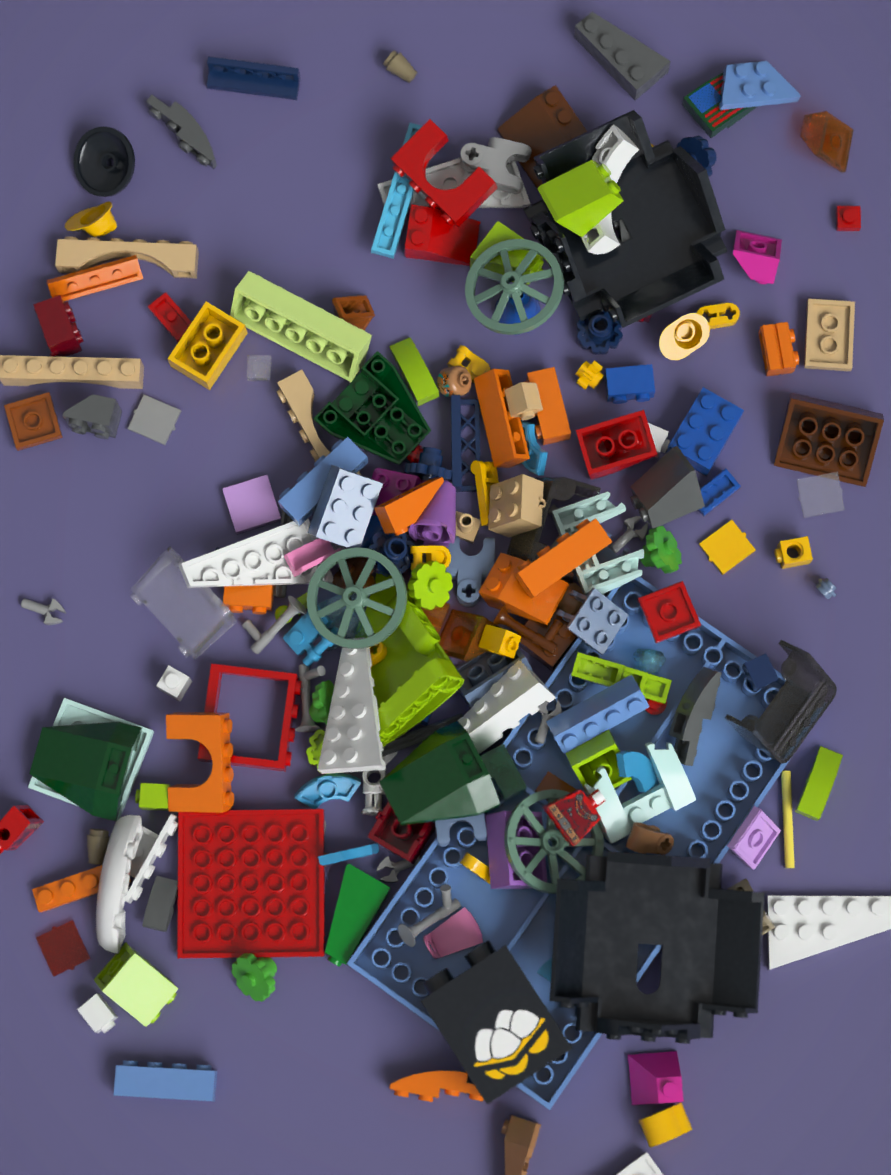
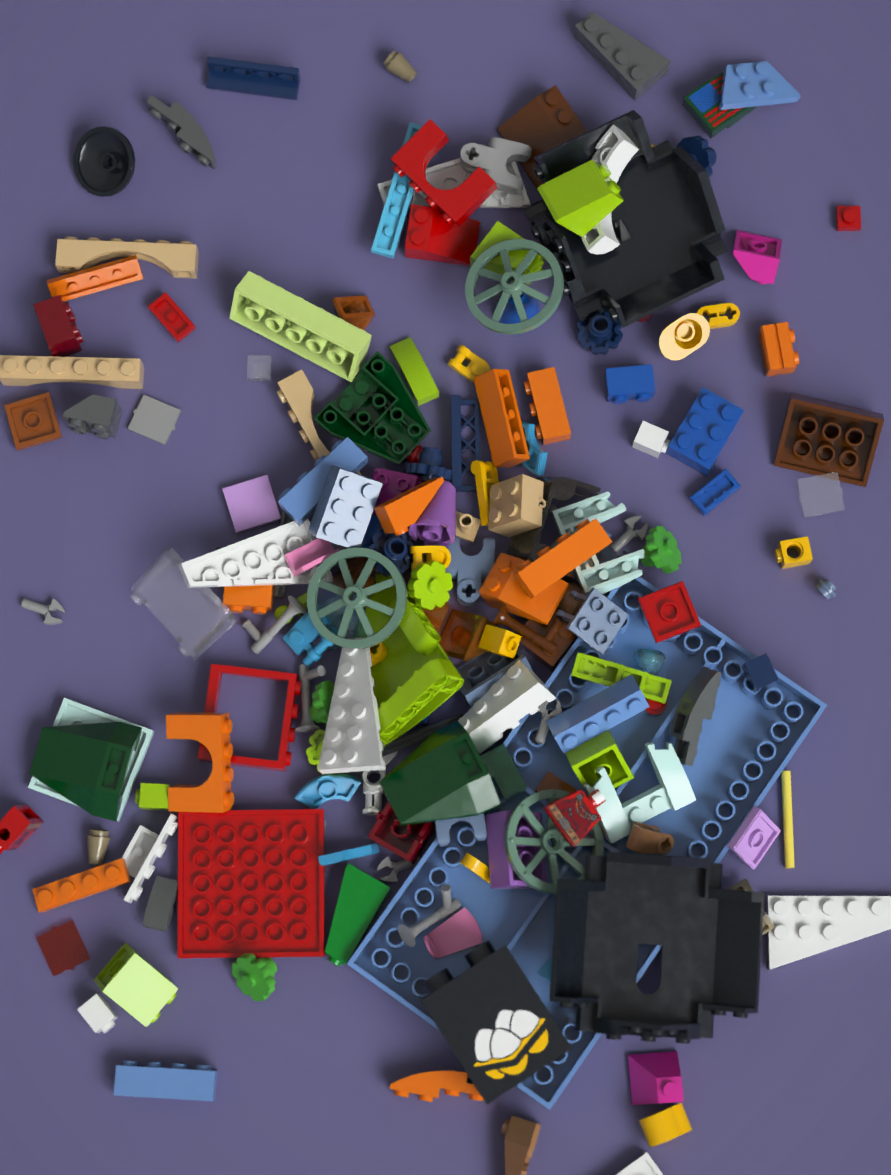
yellow piece [65,202,117,237] -> none
white brick [96,815,143,954] -> none
white brick [156,665,192,702] -> none
yellow brick [167,301,248,390] -> none
medium nougat head [437,366,472,397] -> none
tan brick [504,382,543,420] -> none
yellow gear [575,360,605,390] -> none
red slope [576,410,658,480] -> none
dark azure tile [616,751,659,792] -> none
dark grey slope [630,446,705,529] -> none
yellow piece [699,520,756,575] -> none
clear smoke windscreen [725,640,837,763] -> none
lime slope [795,746,843,821] -> none
clear orange slope [800,111,854,173] -> none
tan plate [804,299,855,371] -> none

